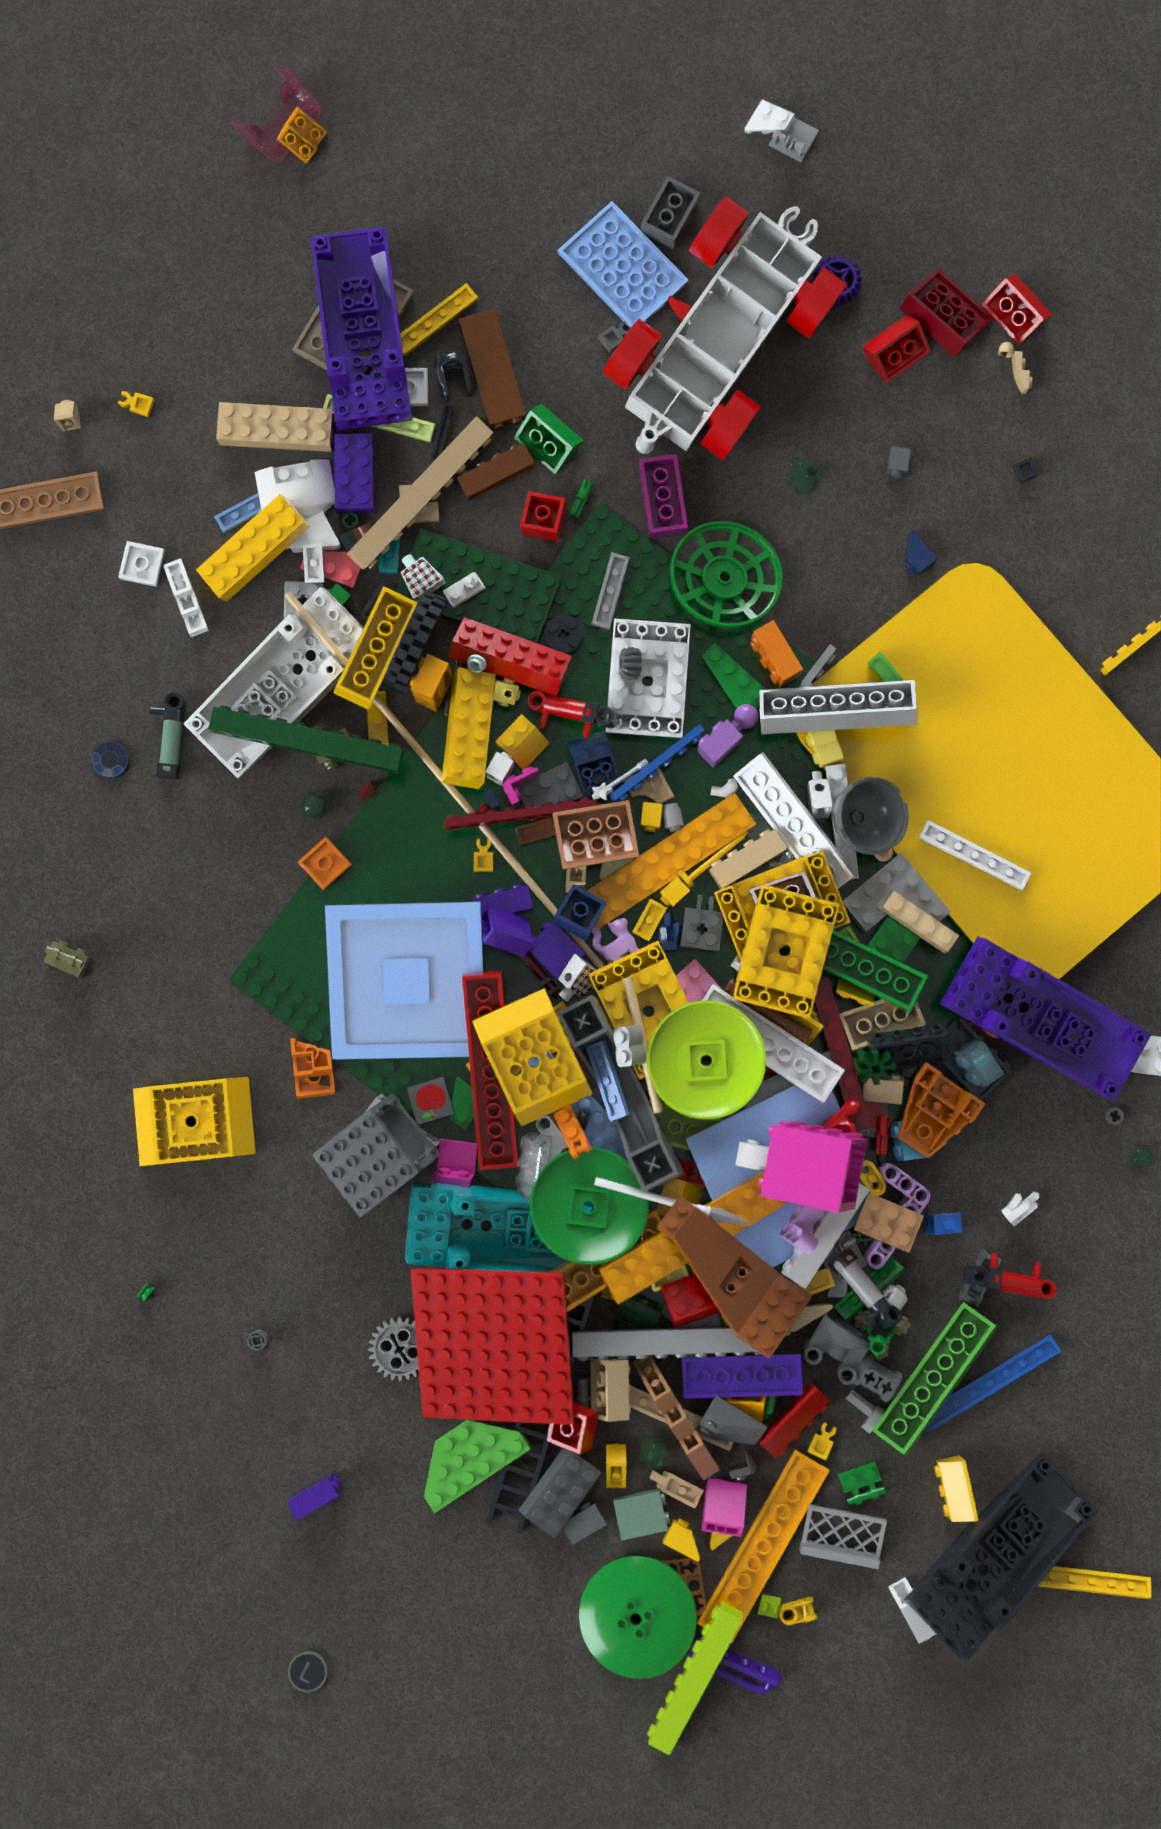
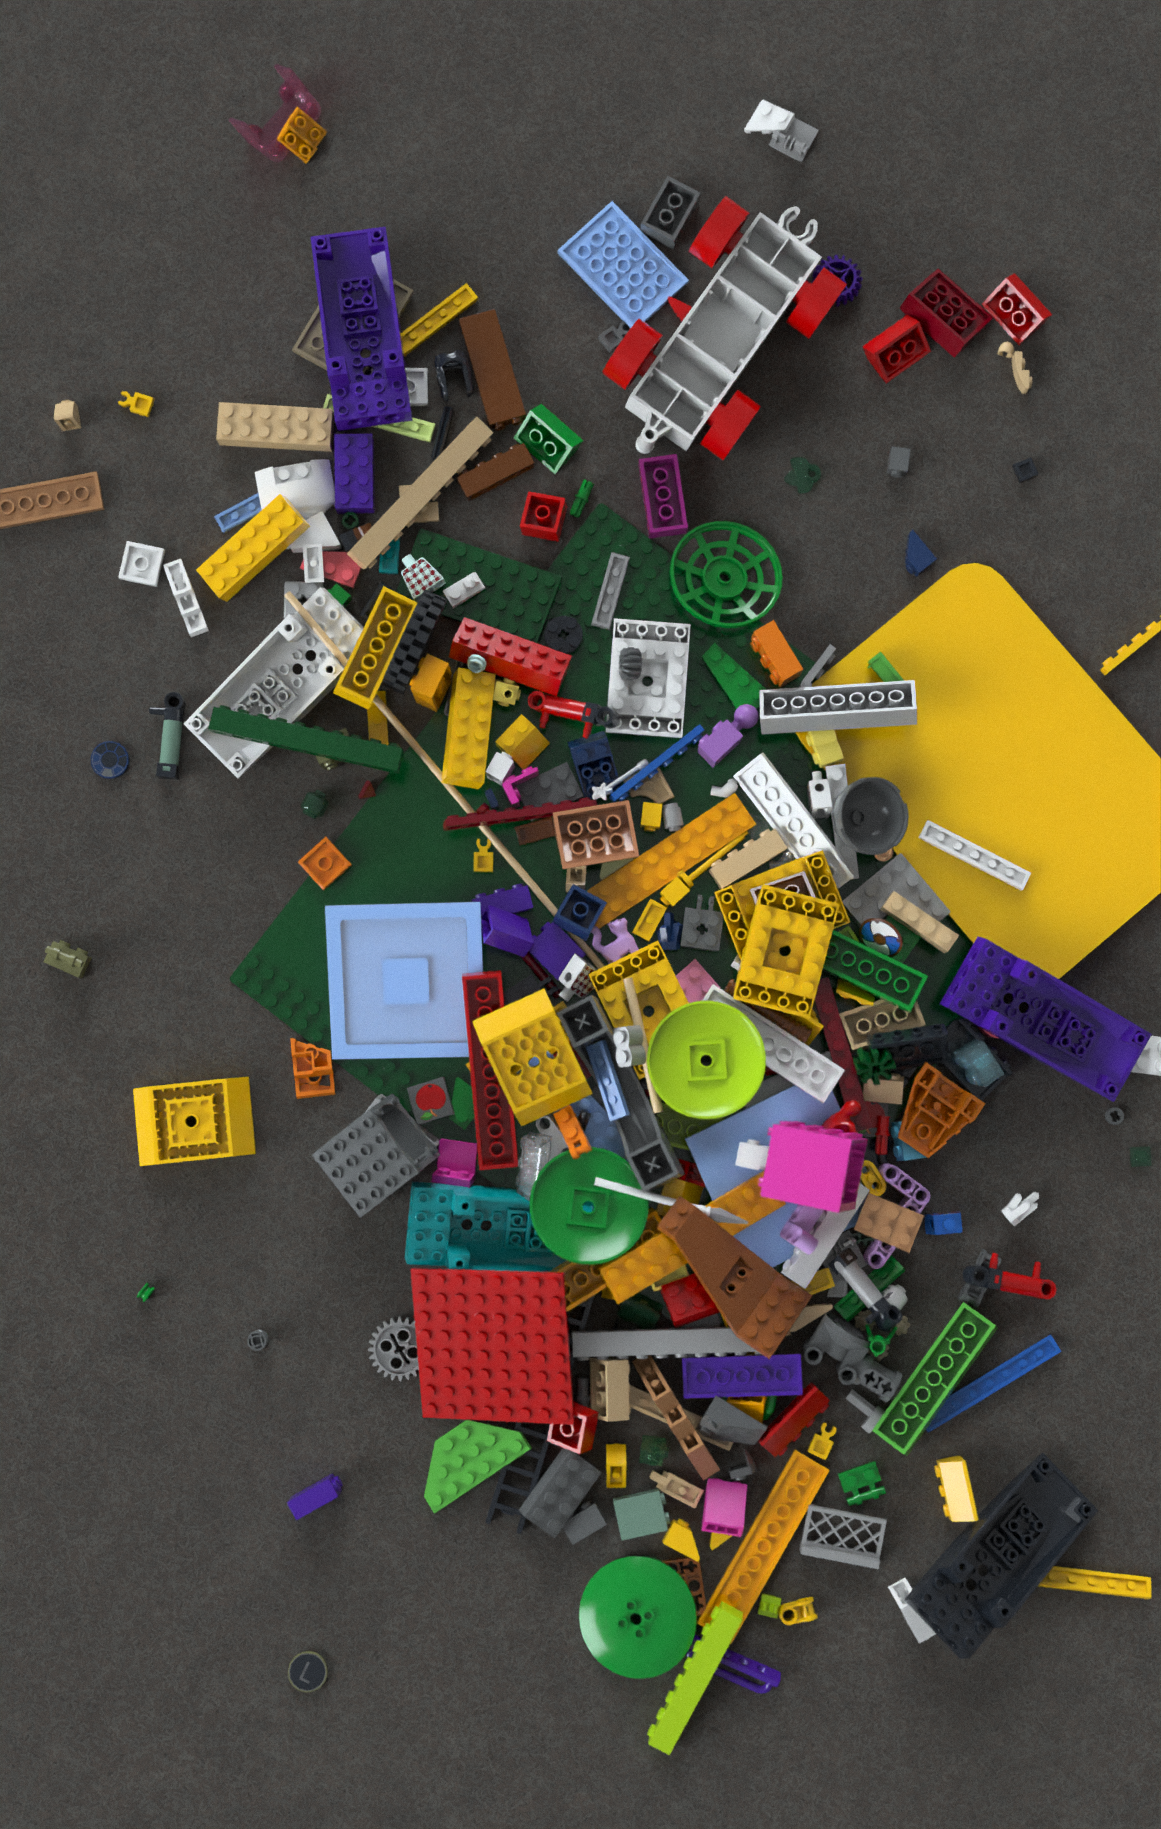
none -> shield [859,918,903,957]

